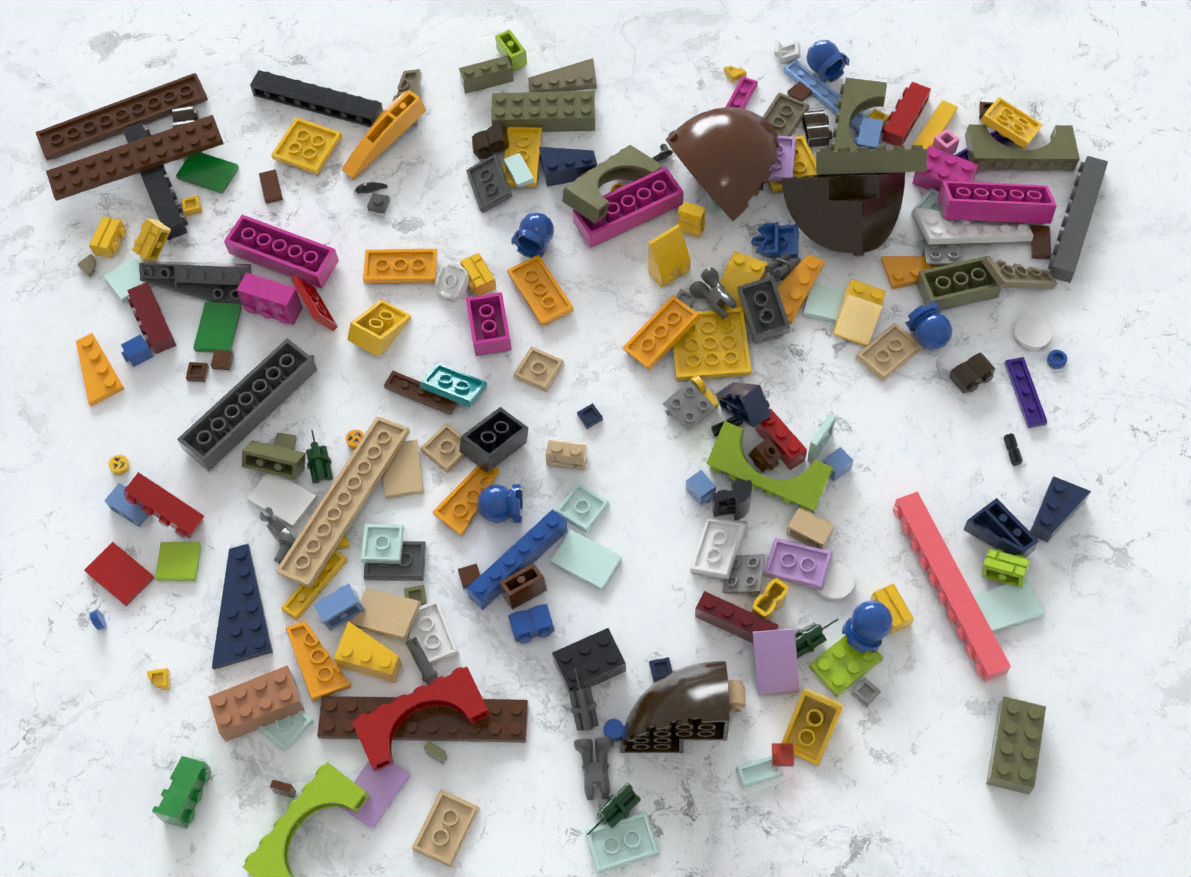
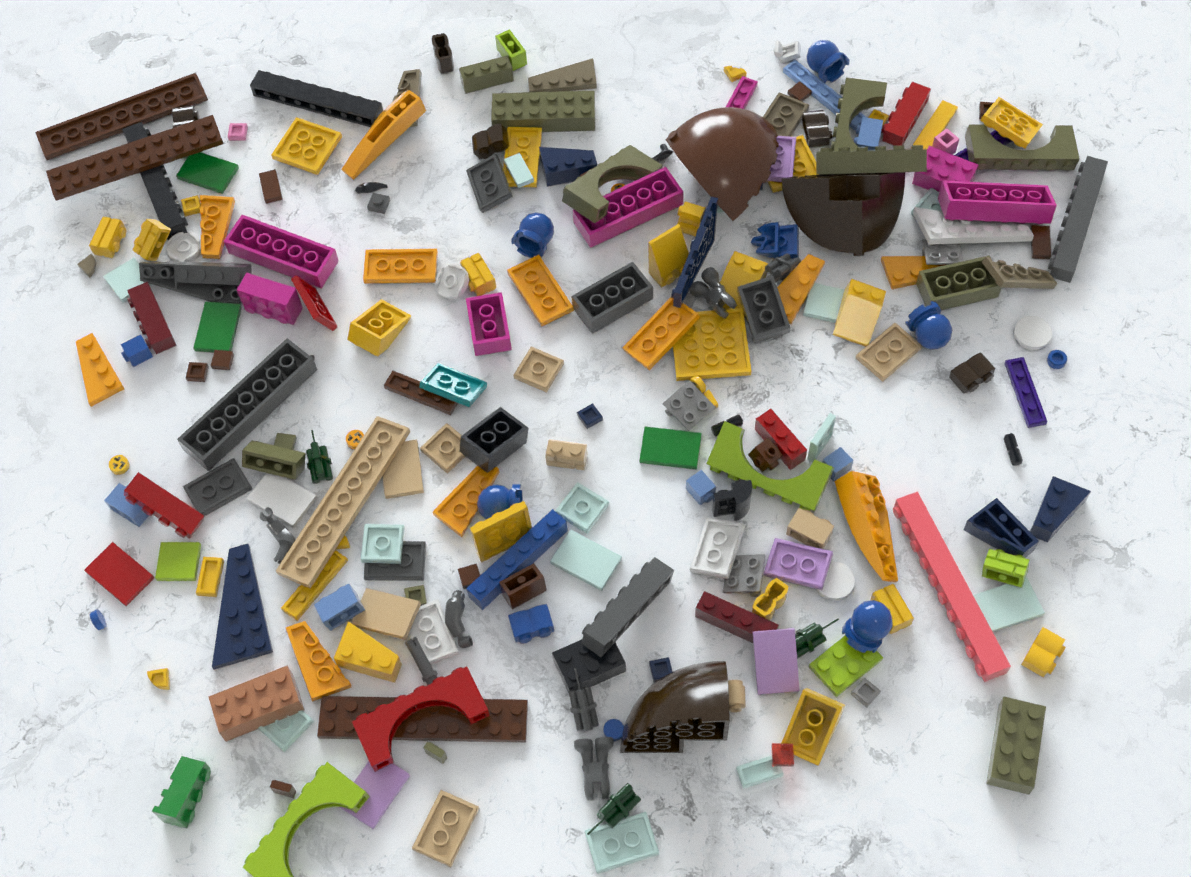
dark blue wedge [715,382,771,428] -> none
none -> white tile [166,232,201,262]
none -> dark grey tile [183,458,253,517]
none -> yellow tile [196,557,224,597]
none -> light orange wing [200,195,235,259]
none -> bright pink tile [228,123,248,141]
none -> dark brown brick [432,33,454,74]
none -> dark grey arm [445,590,473,648]
none -> yellow plate [470,501,532,563]
none -> dark grey brick [571,262,653,334]
none -> dark grey brick [581,557,674,657]
none -> green tile [639,426,702,470]
none -> dark blue wing [671,197,718,308]
none -> light orange wedge [834,471,898,582]
none -> yellow brick [1021,627,1066,678]

